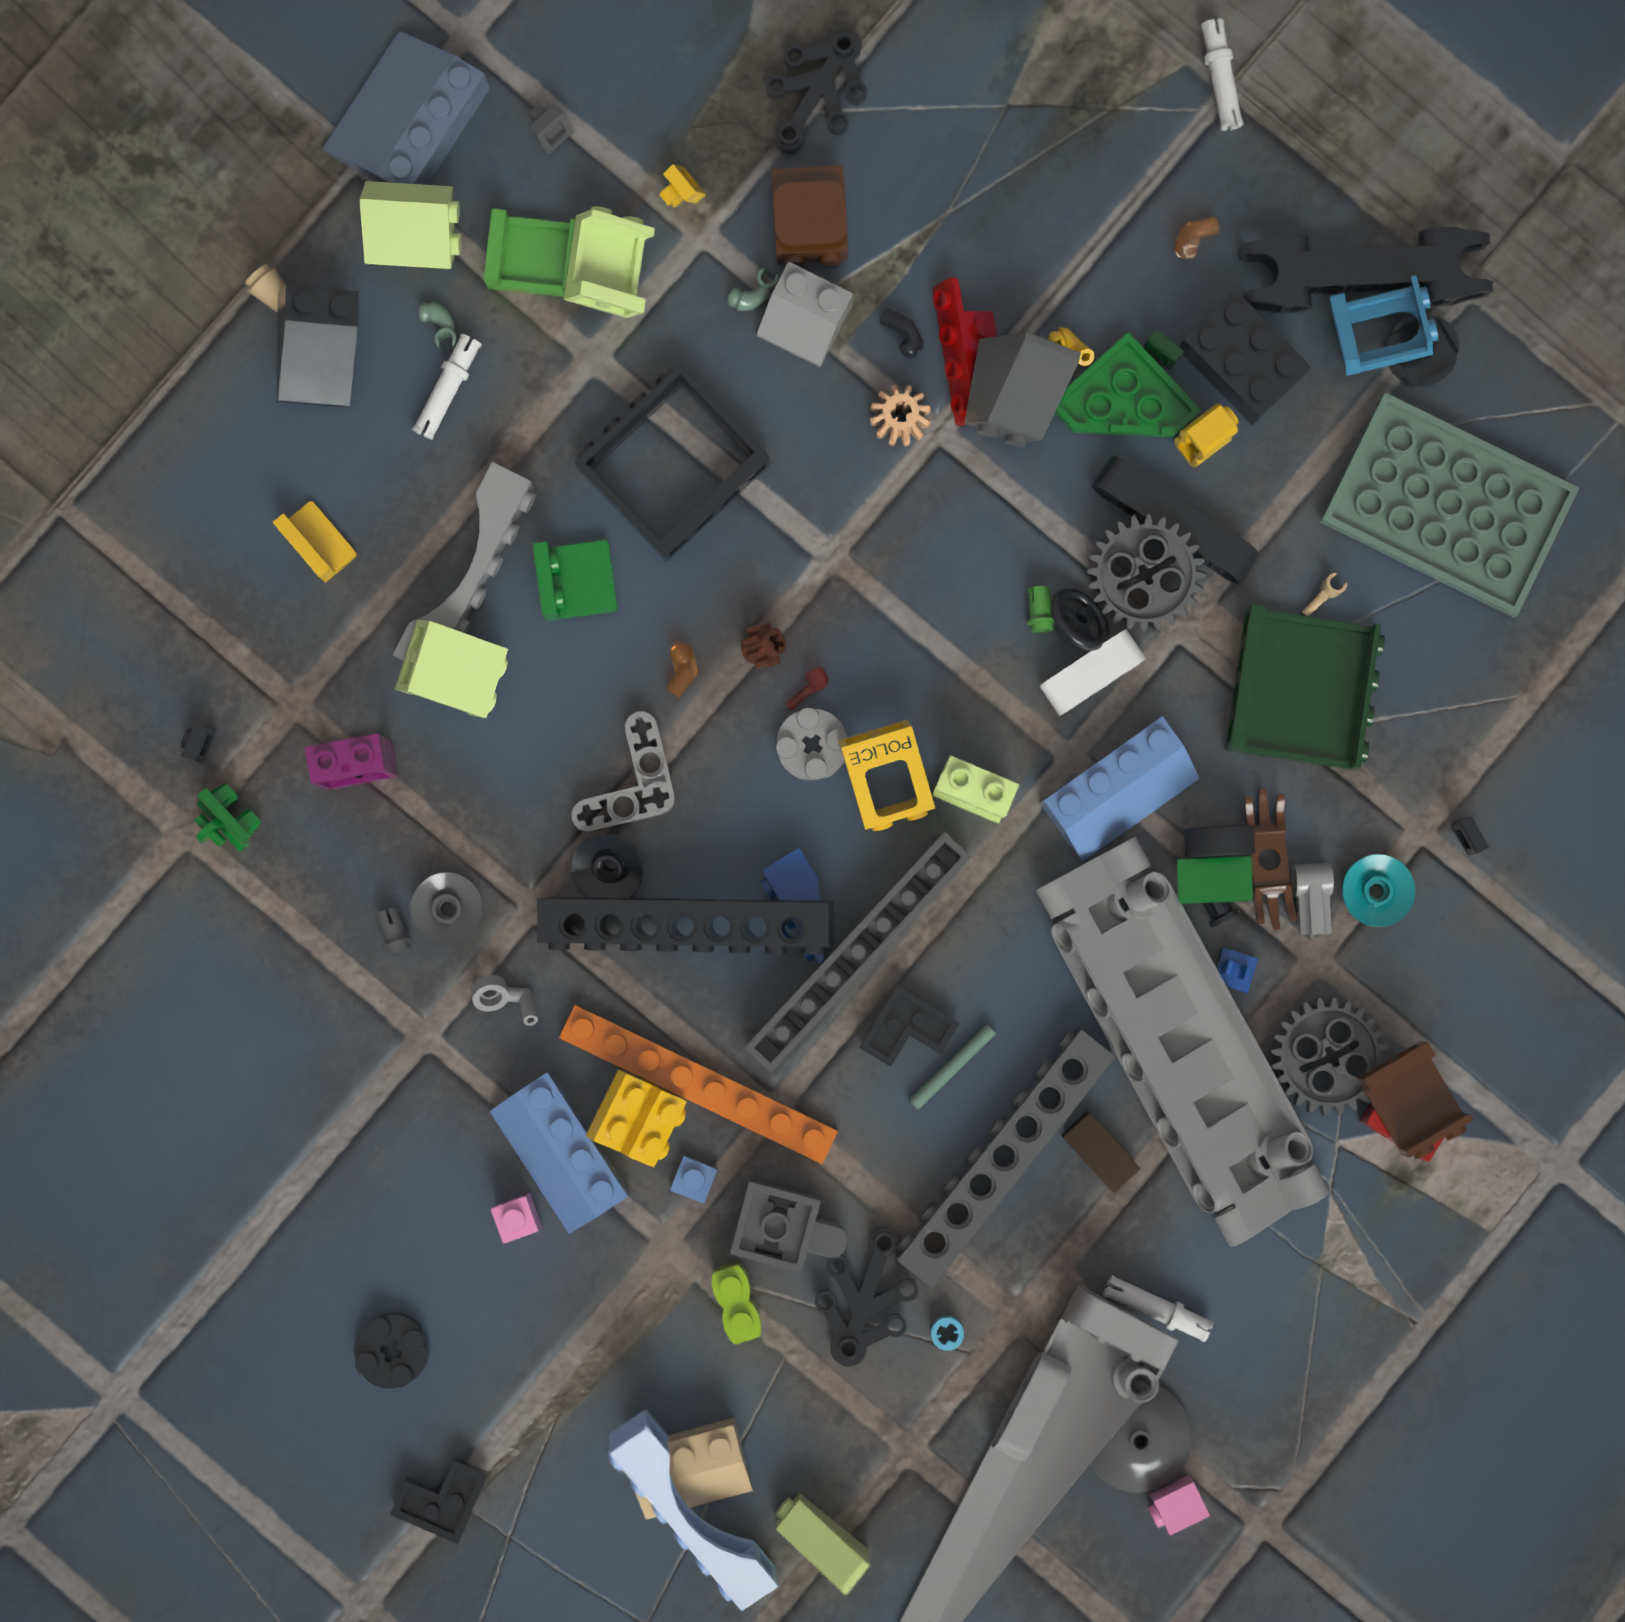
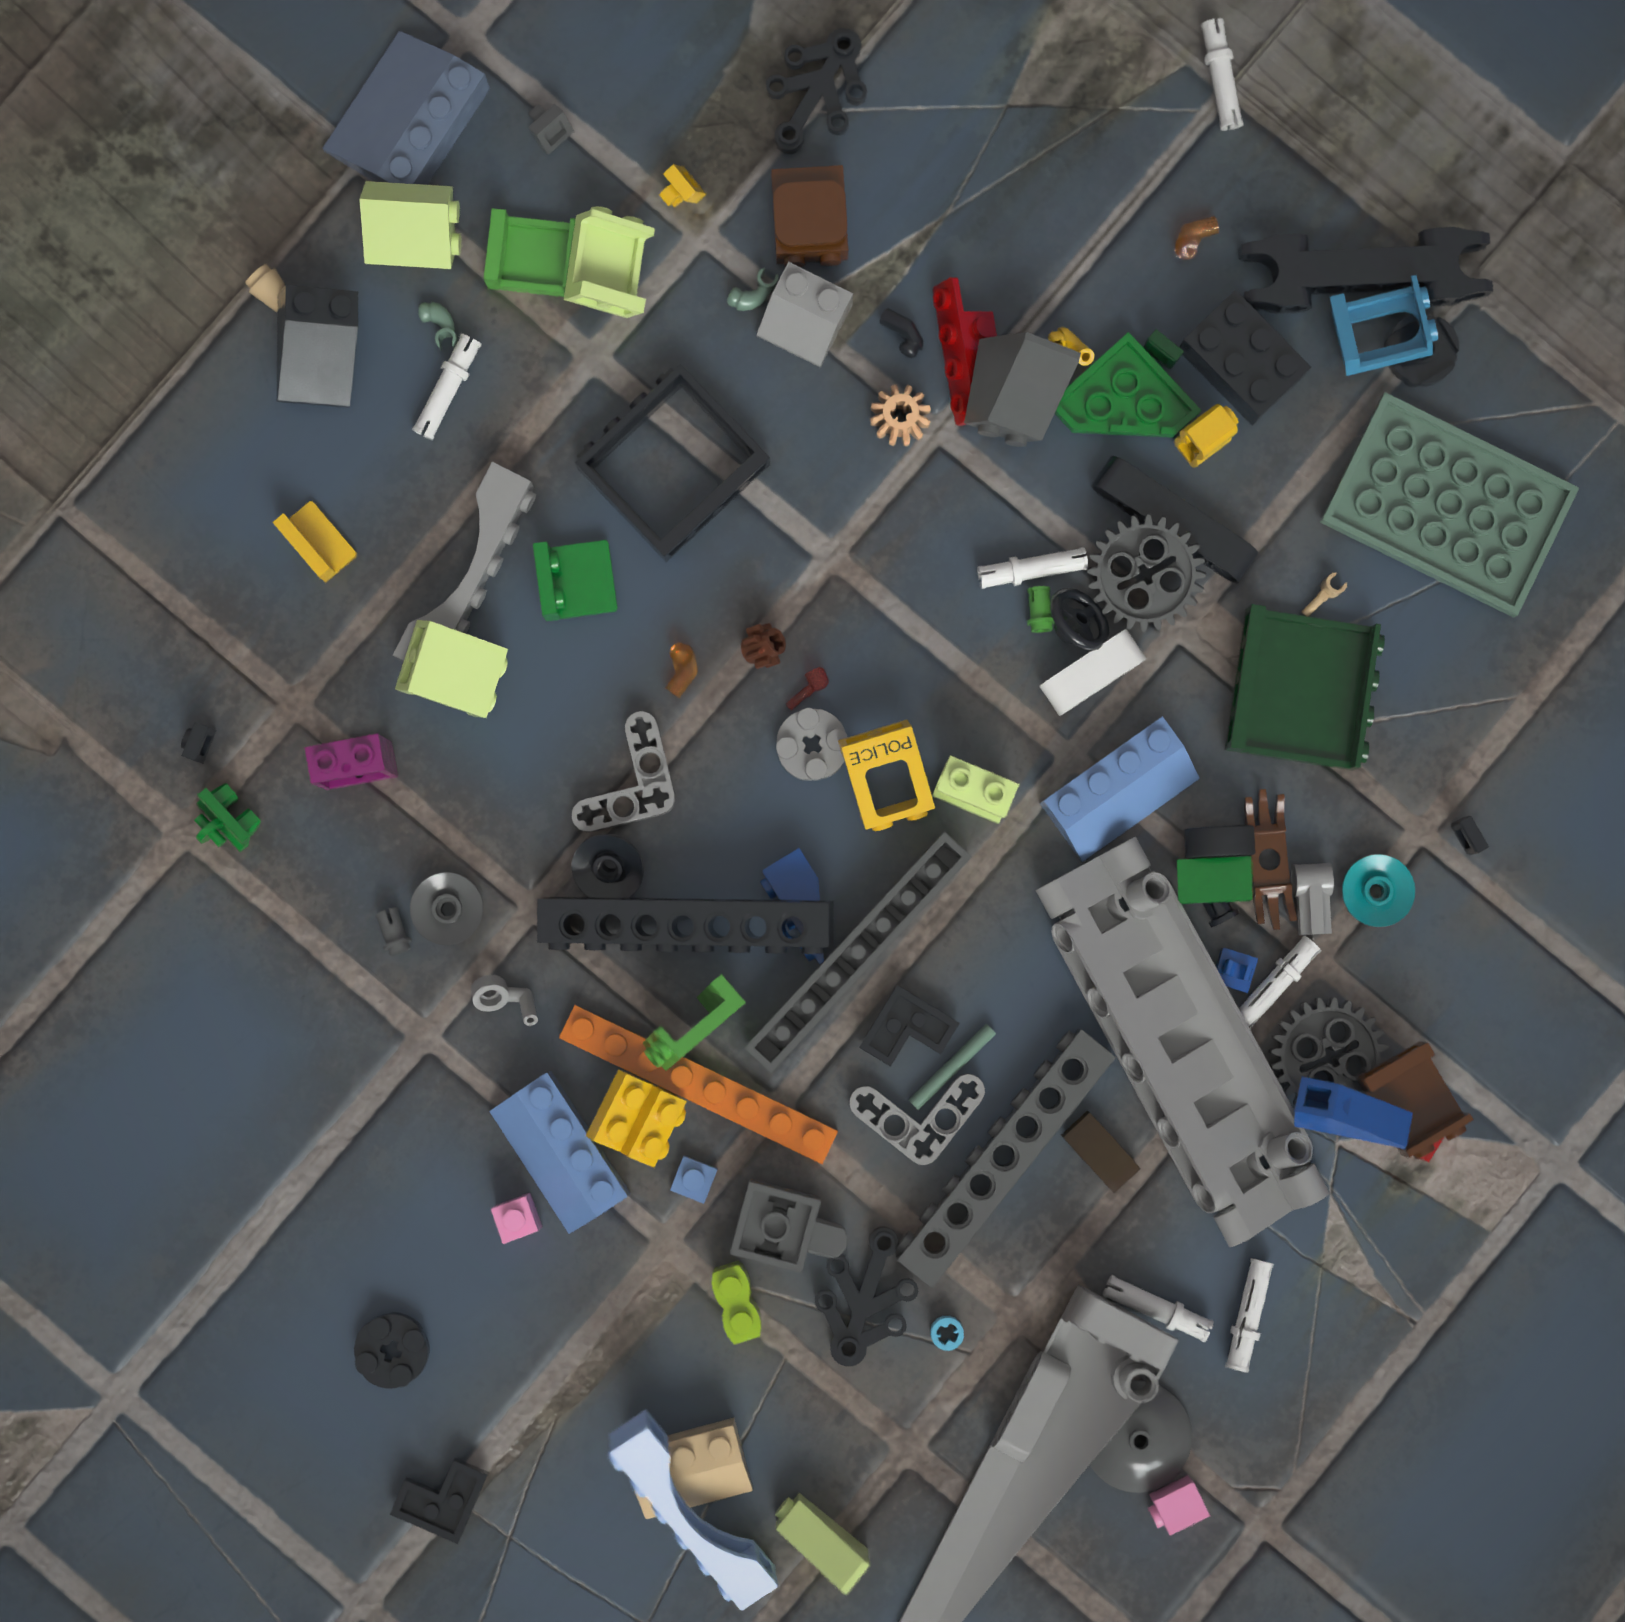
none -> bright green panel [643,974,746,1071]
none -> light grey beam [849,1074,985,1165]
none -> white pin [977,547,1088,589]
none -> white pin [1225,1258,1274,1372]
none -> white pin [1238,935,1322,1030]
none -> blue slope [1294,1077,1413,1149]

